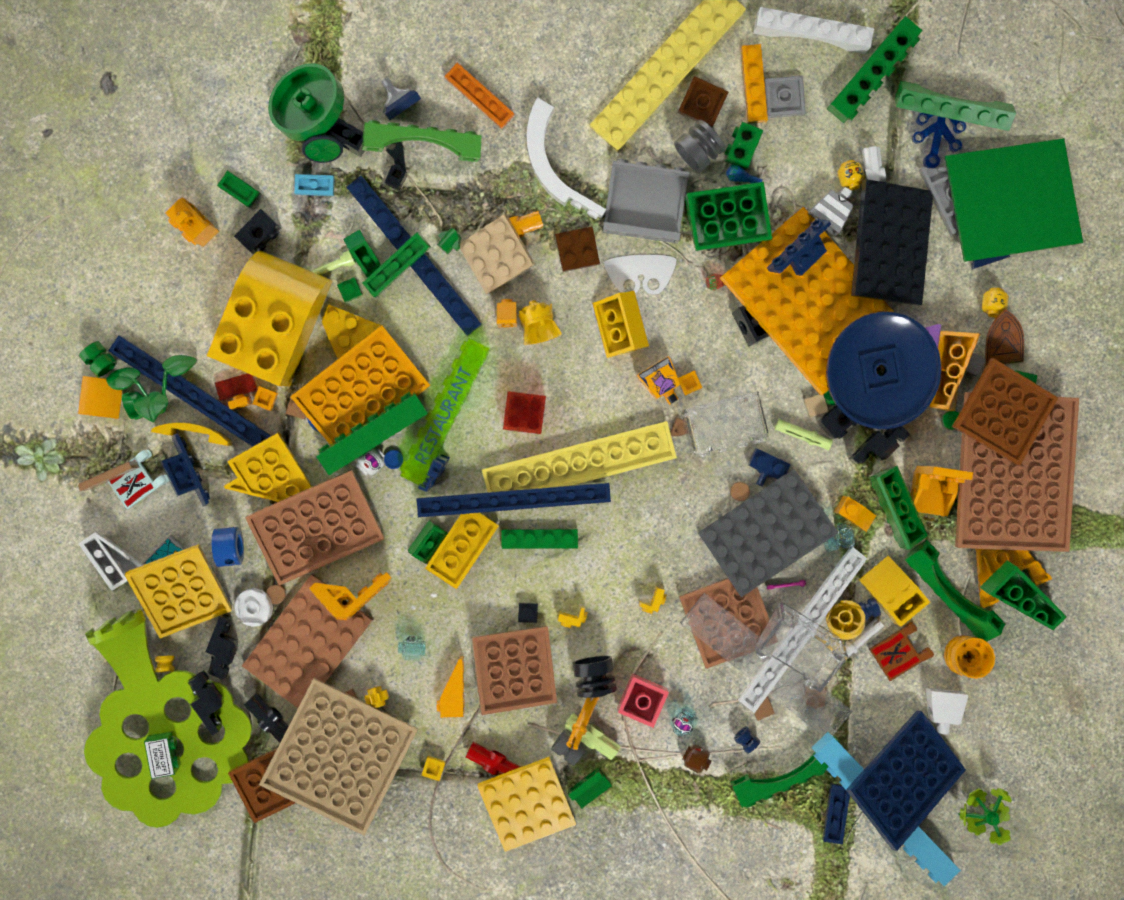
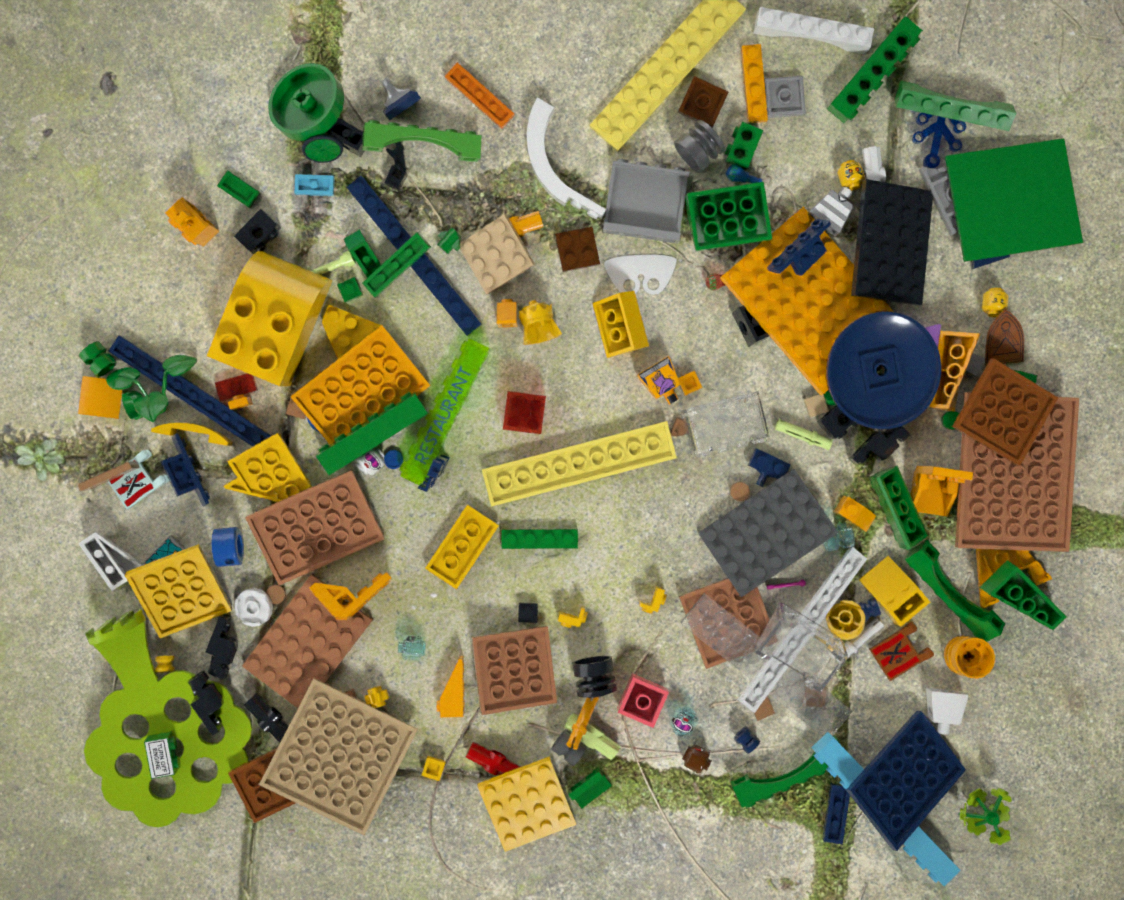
light orange plate [252,386,278,411] -> none
green slope [408,520,448,564] -> none
dark blue plate [416,483,611,518] -> none

